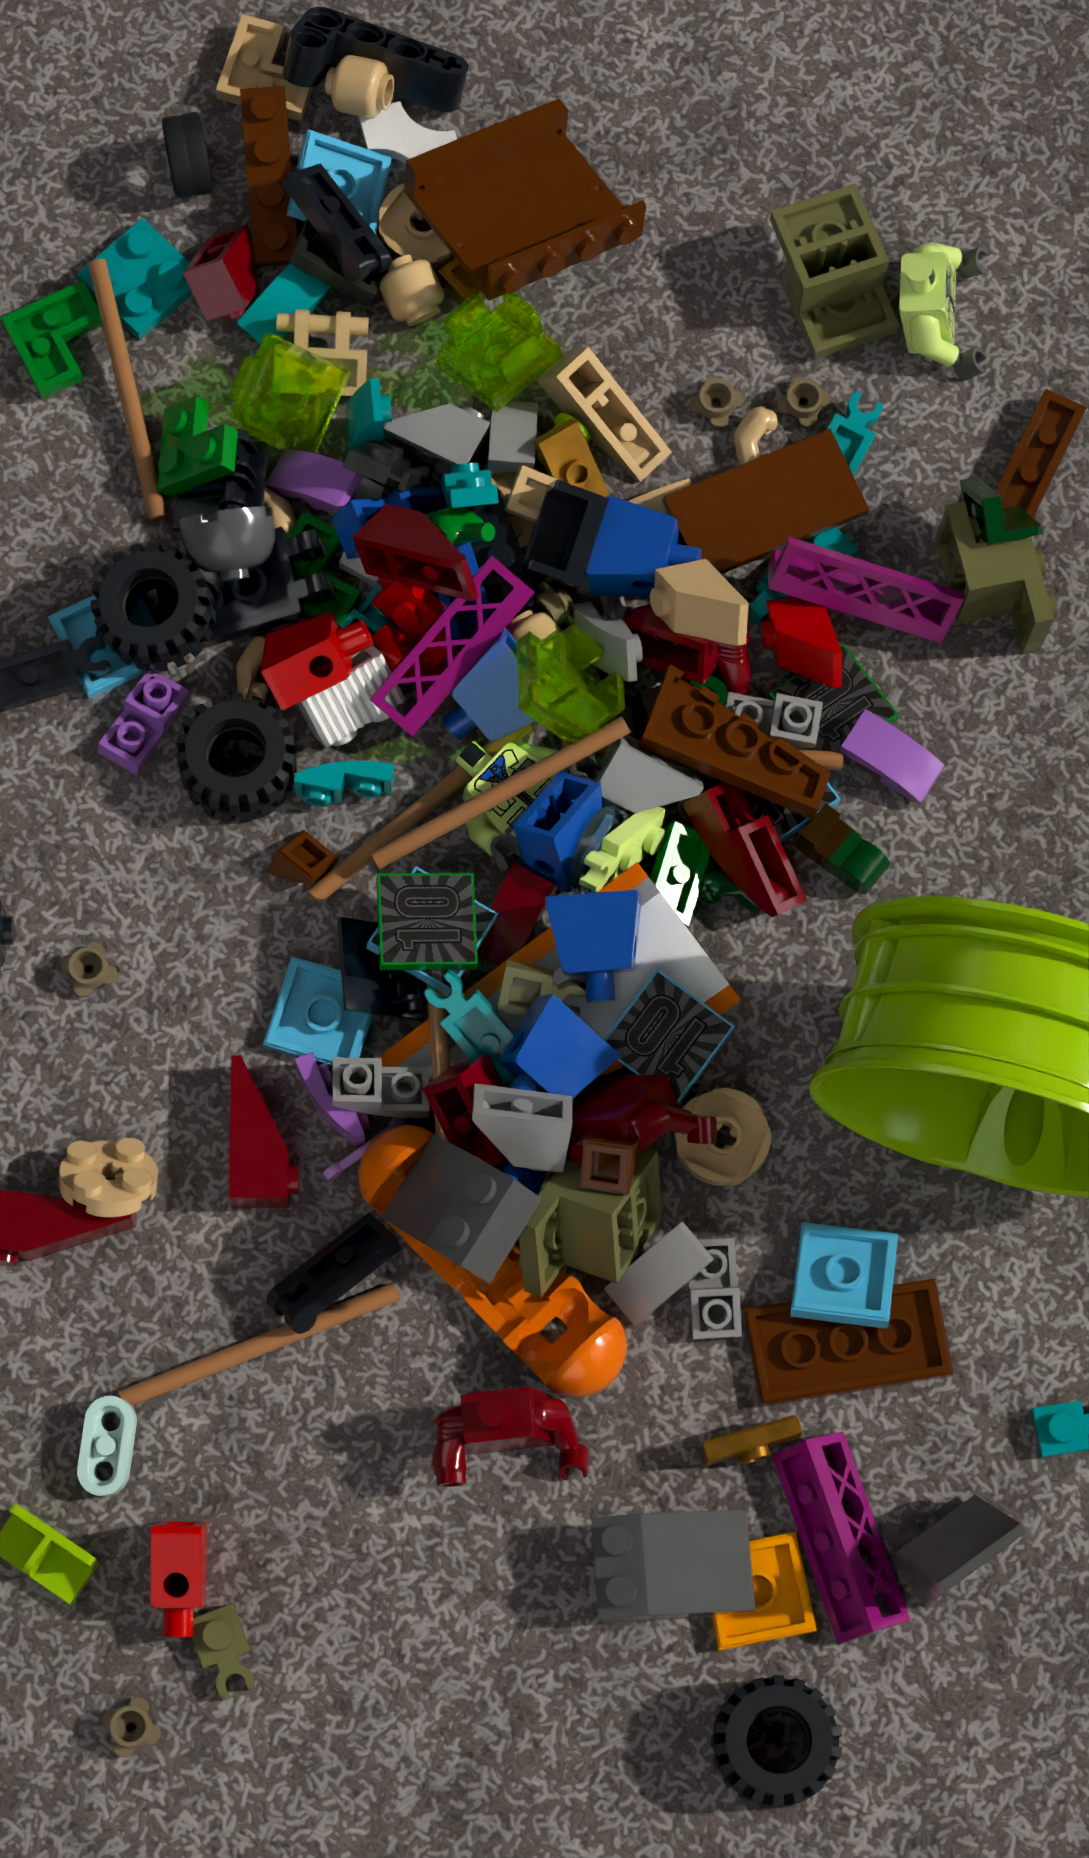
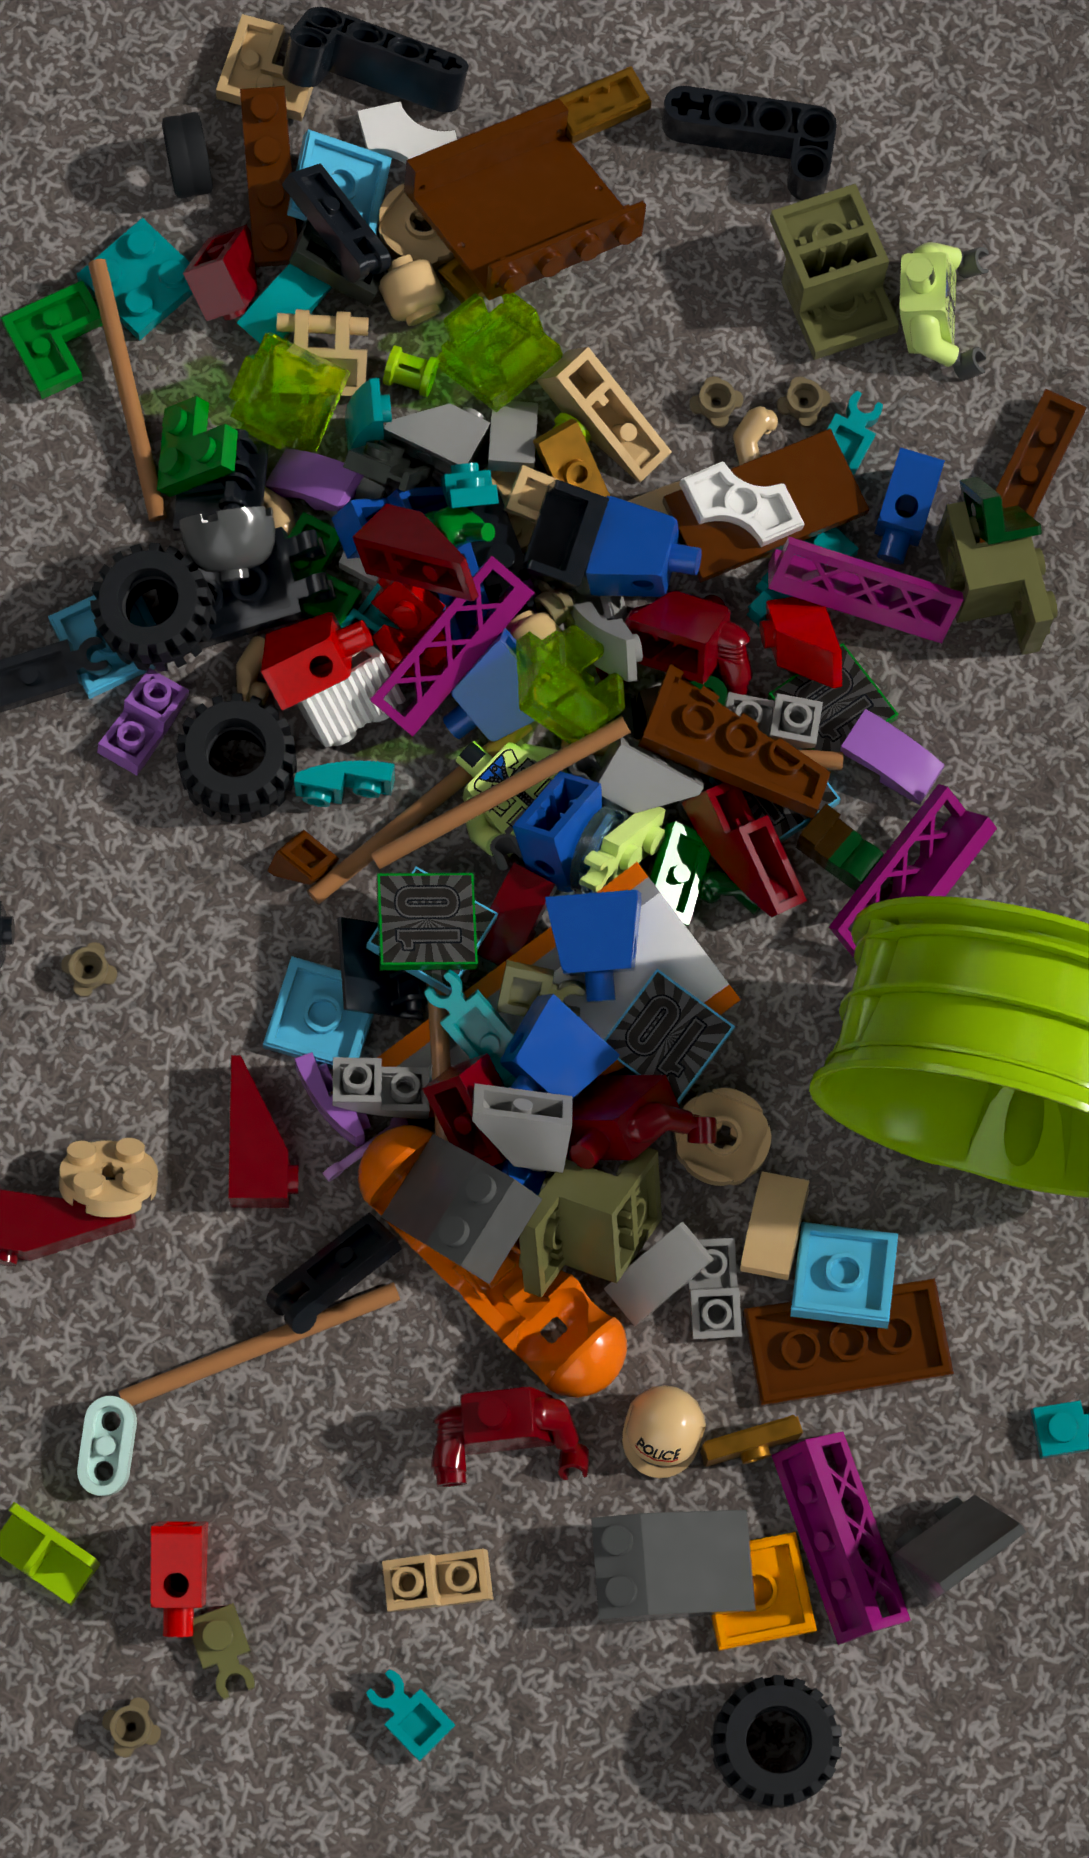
tan head [325,55,395,119] -> none
reddish brown slope [579,1138,639,1195] -> none
tan slope [650,559,748,646] -> none
none -> teal plate [366,1669,456,1763]
none -> tan slope [382,1548,493,1612]
none -> lime bush [383,345,439,397]
none -> pearl gold plate [553,66,652,144]
none -> tan helmet [622,1385,706,1478]
none -> black beam [662,86,837,201]
none -> white tile [679,461,805,547]
none -> tan slope [740,1171,809,1280]
none -> magenta fence [829,784,997,958]
none -> blue torso [874,447,945,565]

